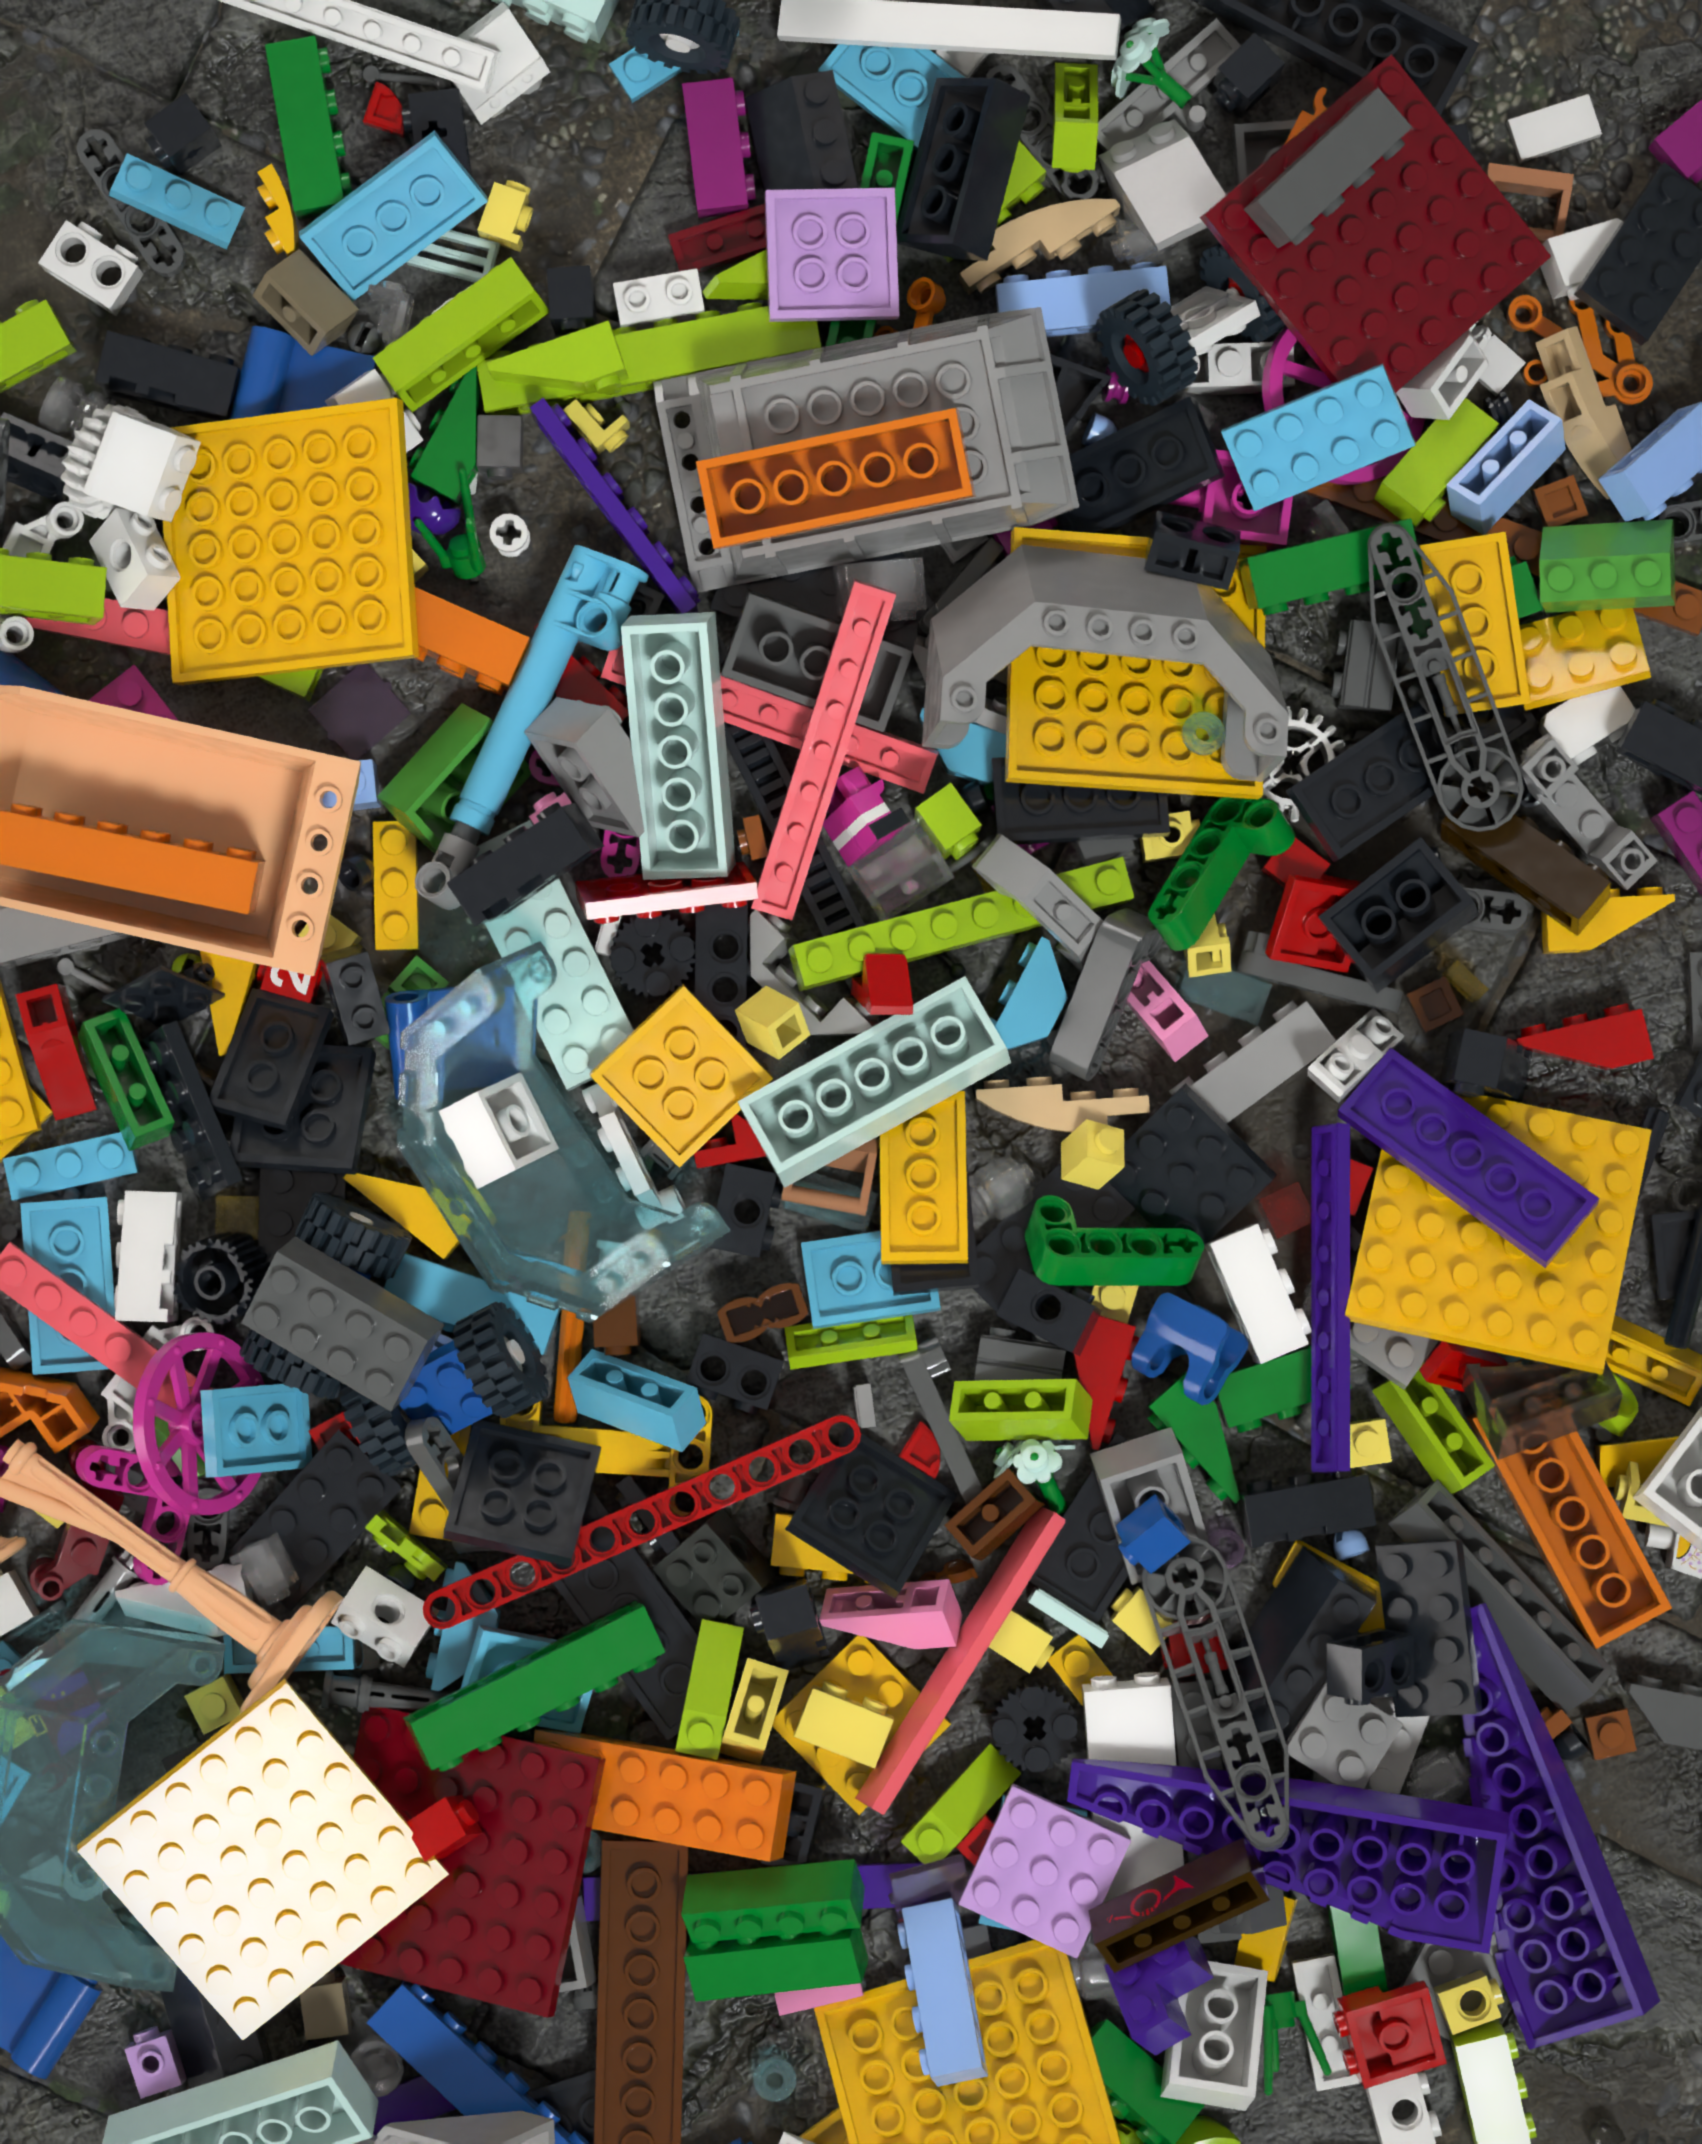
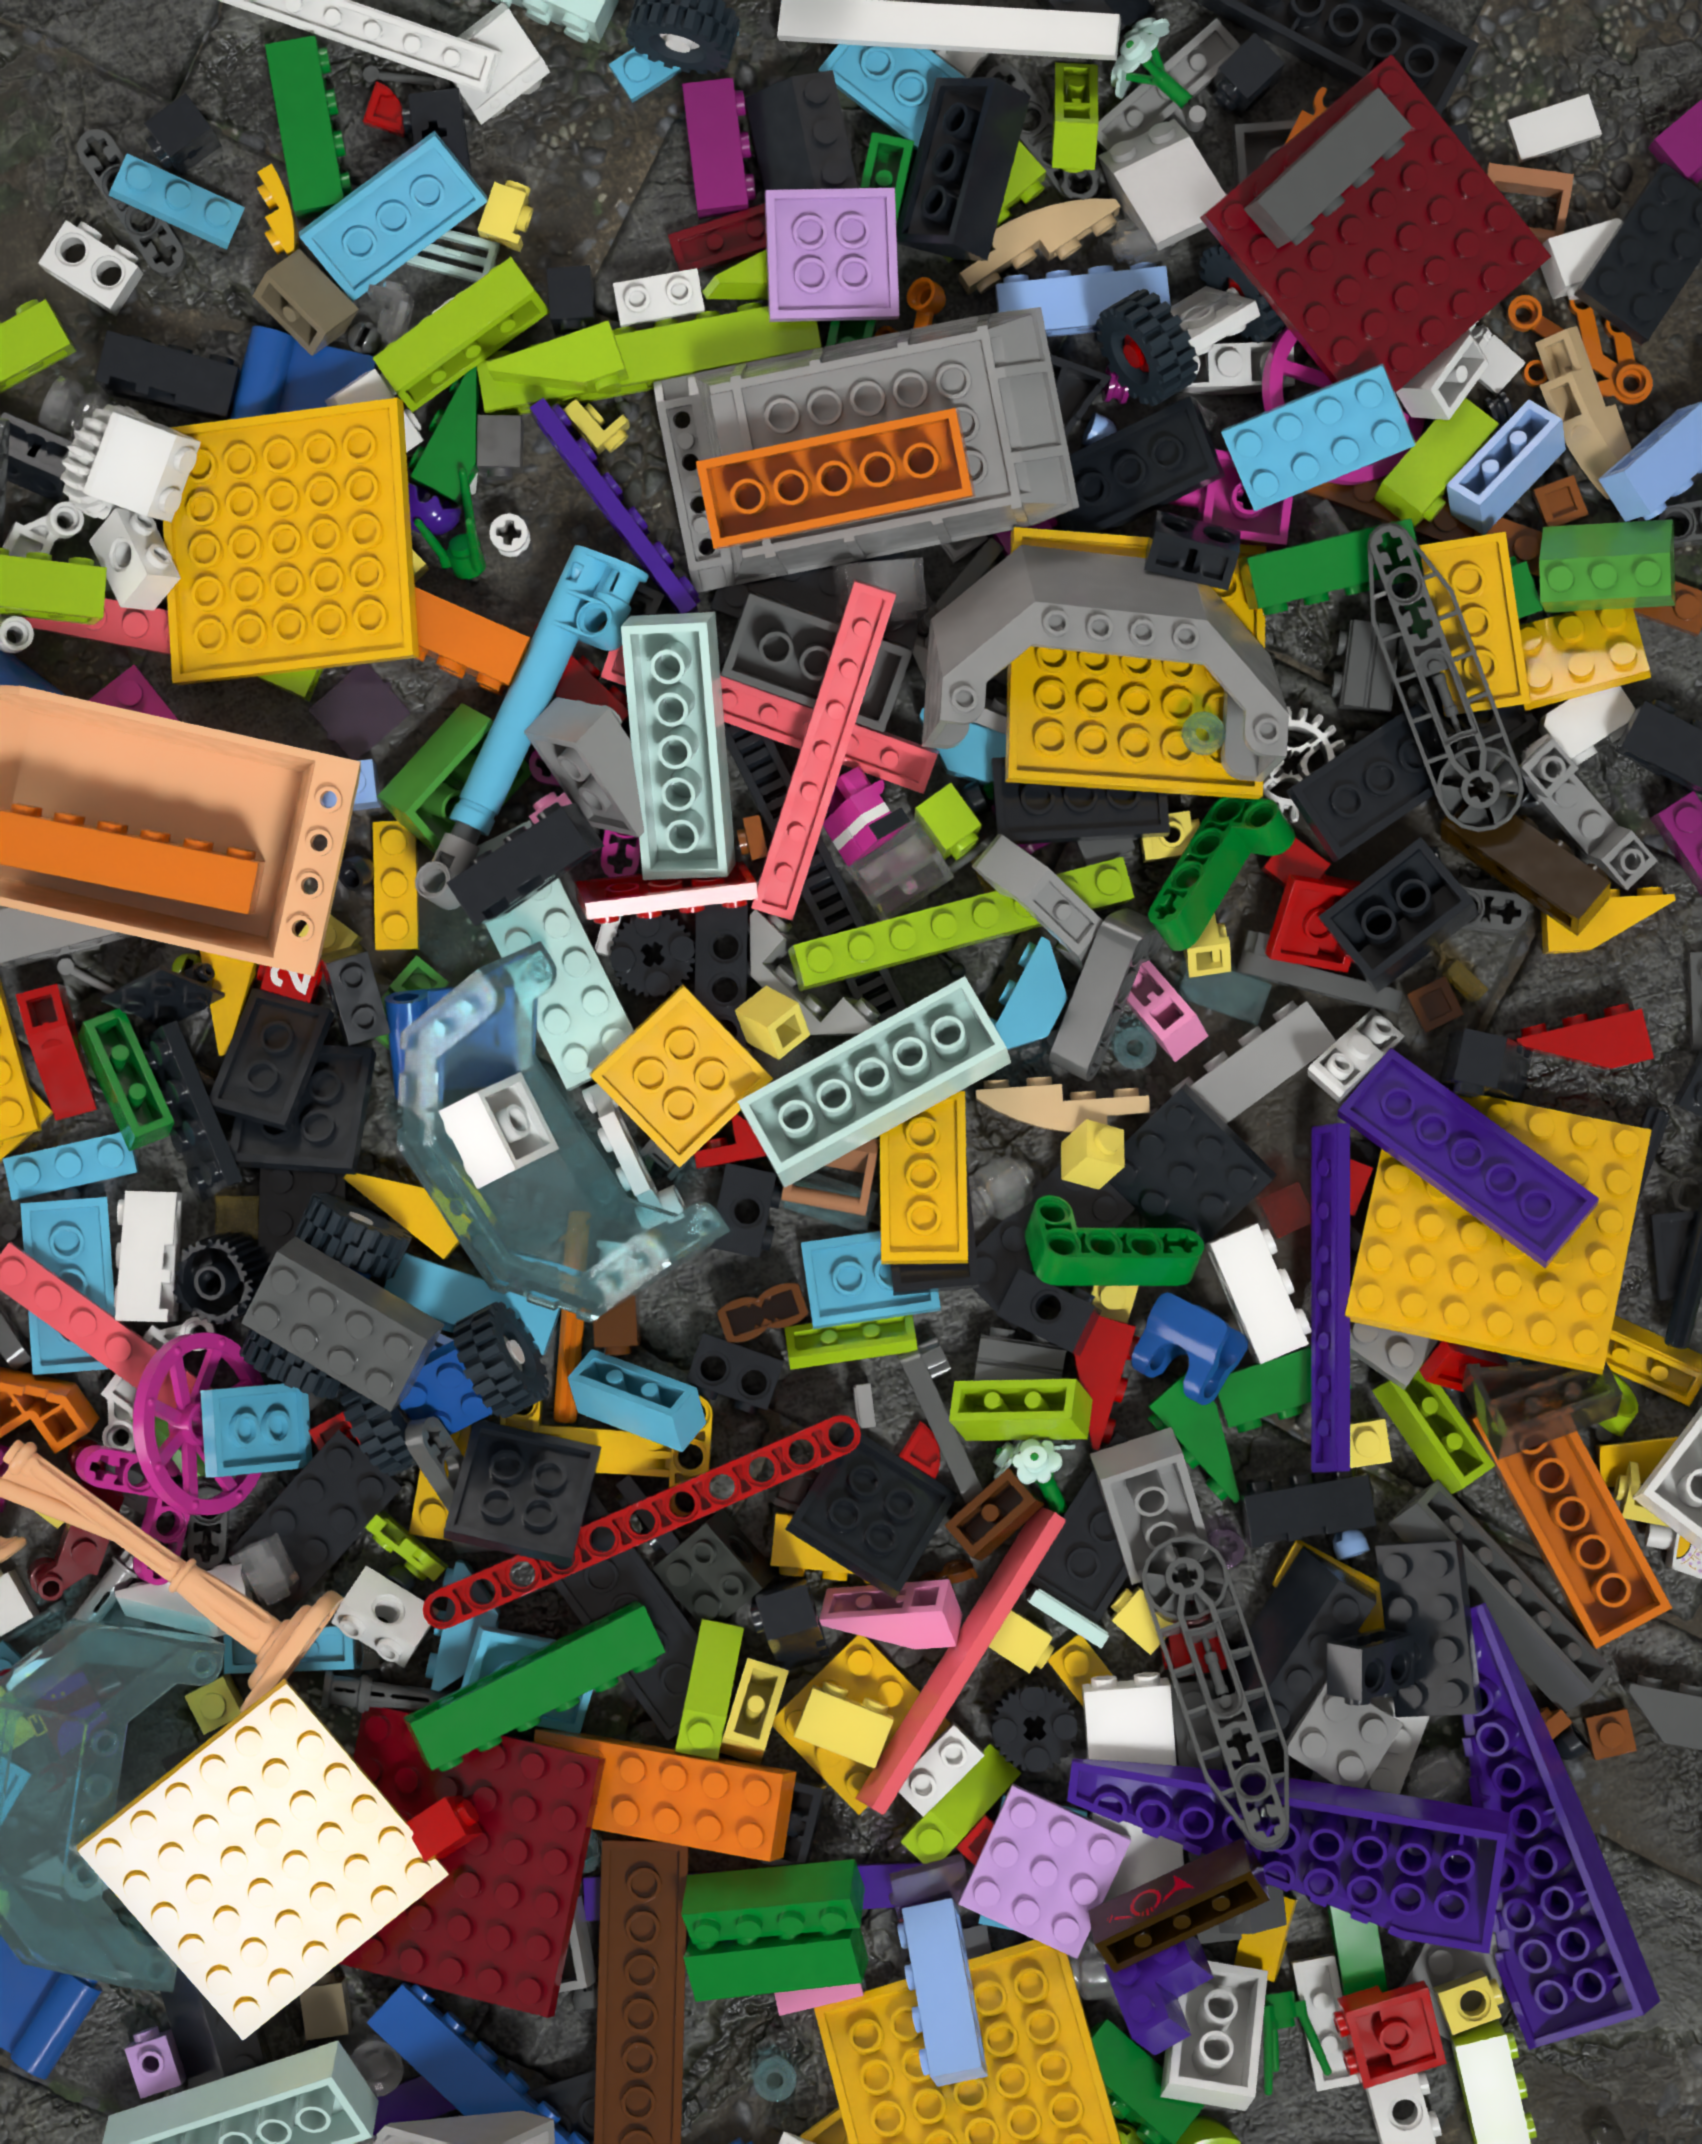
red slope [851,954,913,1015] -> none
blue brick [1116,1494,1191,1574] -> none
none -> white brick [899,1720,985,1817]
none -> clear light blue plate [1113,1027,1156,1069]

